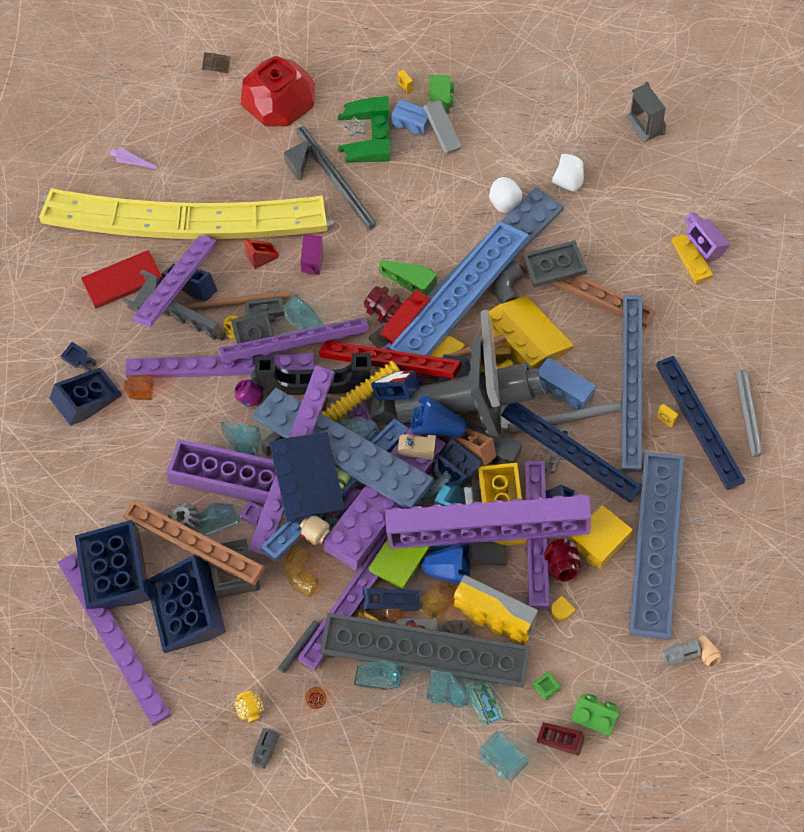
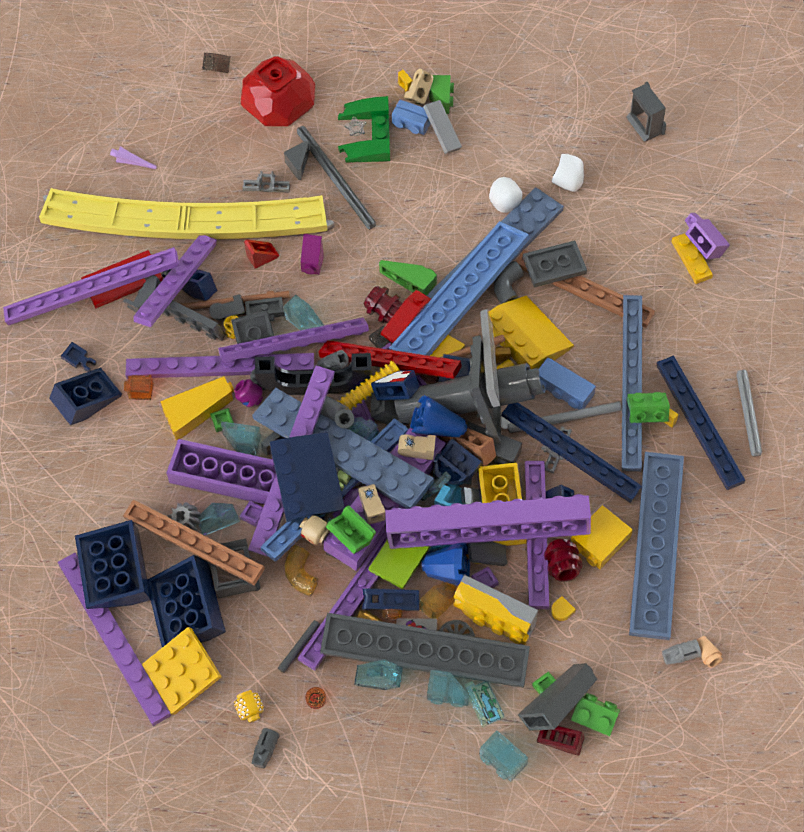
none -> medium lavender plate [3,247,179,326]
none -> yellow plate [142,627,222,715]
none -> yellow slope [160,376,234,441]
none -> dark grey leg [209,294,246,320]
none -> bright green tile [210,408,235,433]
none -> light grey piece [243,171,290,193]
none -> dark grey hinge [316,350,349,370]
none -> dark grey cylinder [320,396,354,428]
none -> bright green bracket [326,505,376,554]
none -> tan leg [358,484,385,525]
none -> tan leg [404,69,433,105]
none -> medium lavender tile [471,567,499,588]
none -> dark grey slope [518,663,597,731]
none -> bright green bracket [627,392,670,423]

